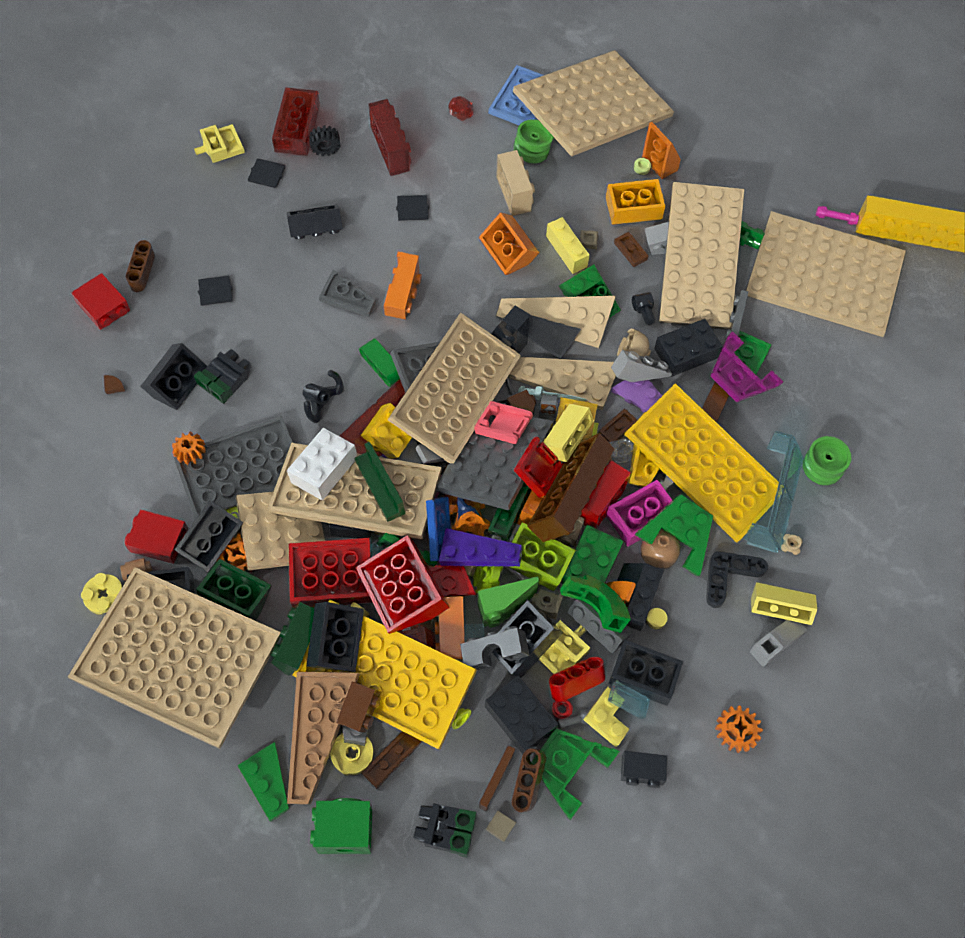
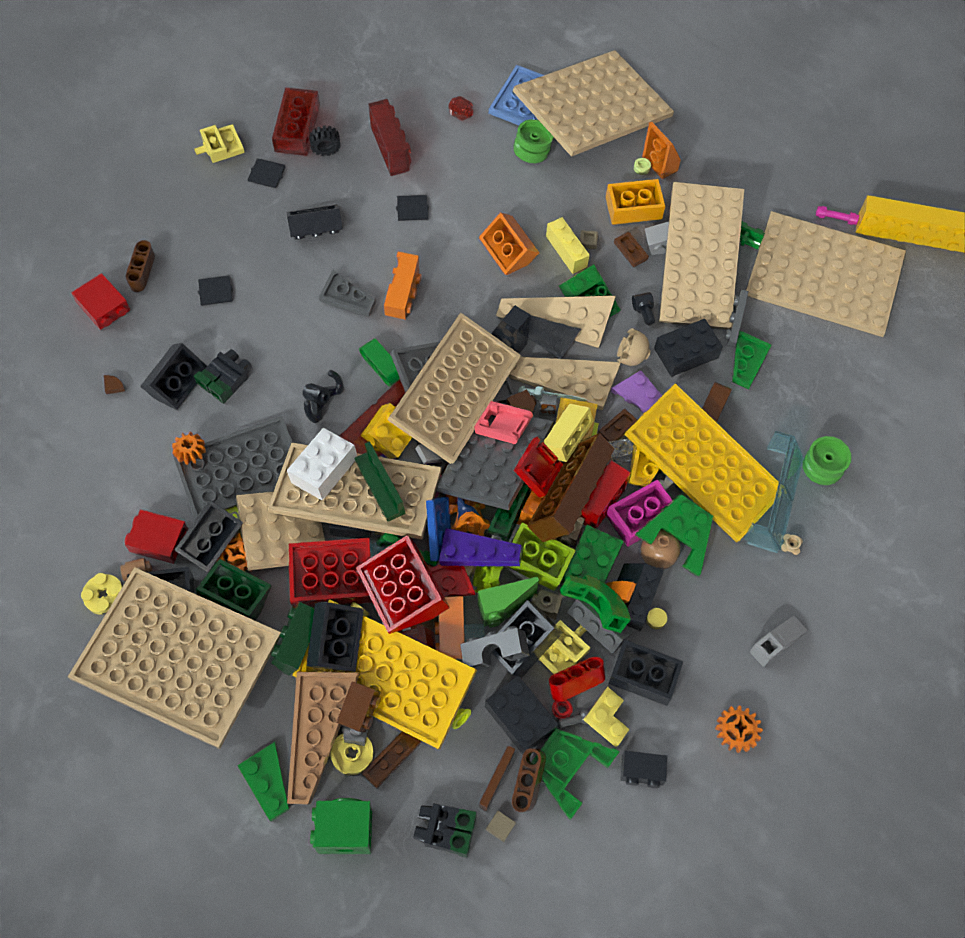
tan brick [496,150,535,216] -> none
clear light blue tile [608,681,650,719] -> none
light grey slope [611,350,672,382] -> none
black beam [706,551,768,608] -> none
magenta wing [710,331,783,402] -> none
light yellow brick [751,582,817,625] -> none

